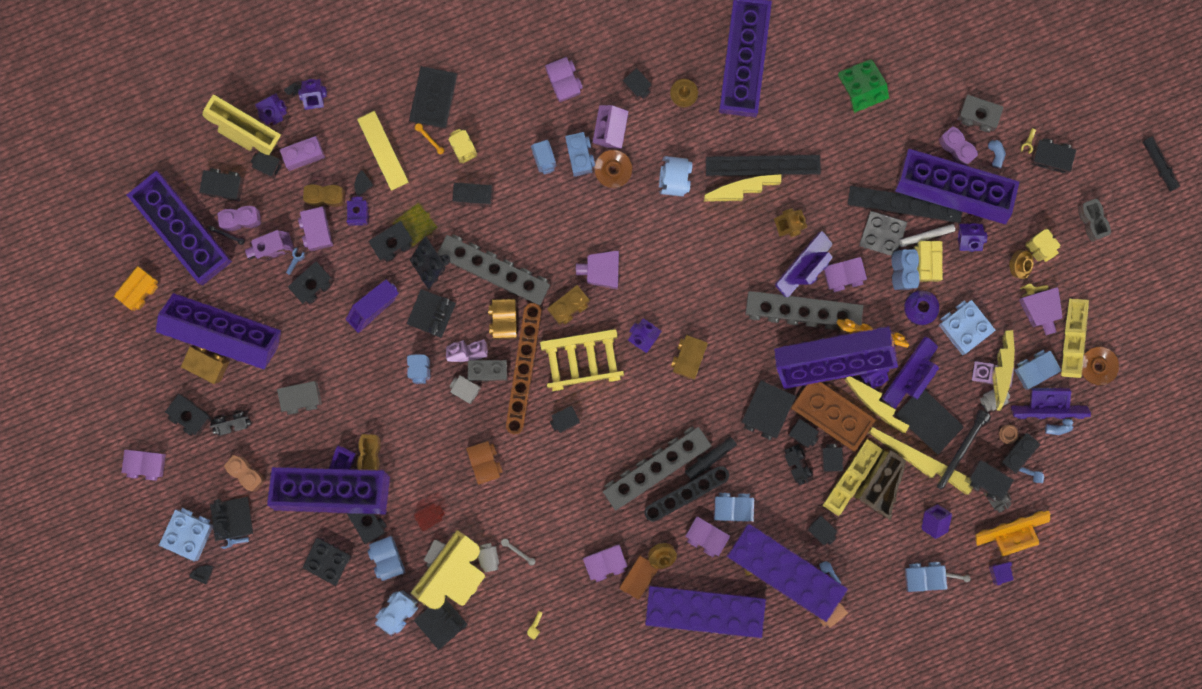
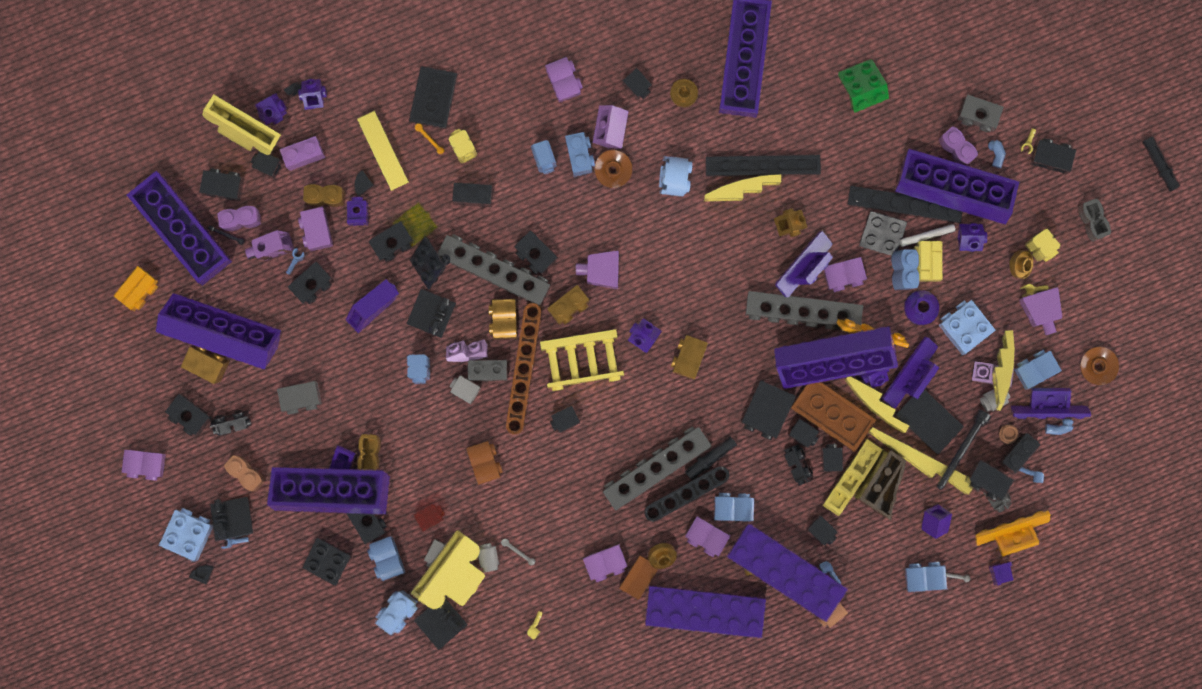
light yellow slope [1061,299,1089,378] -> none
none -> black brick [514,230,558,275]

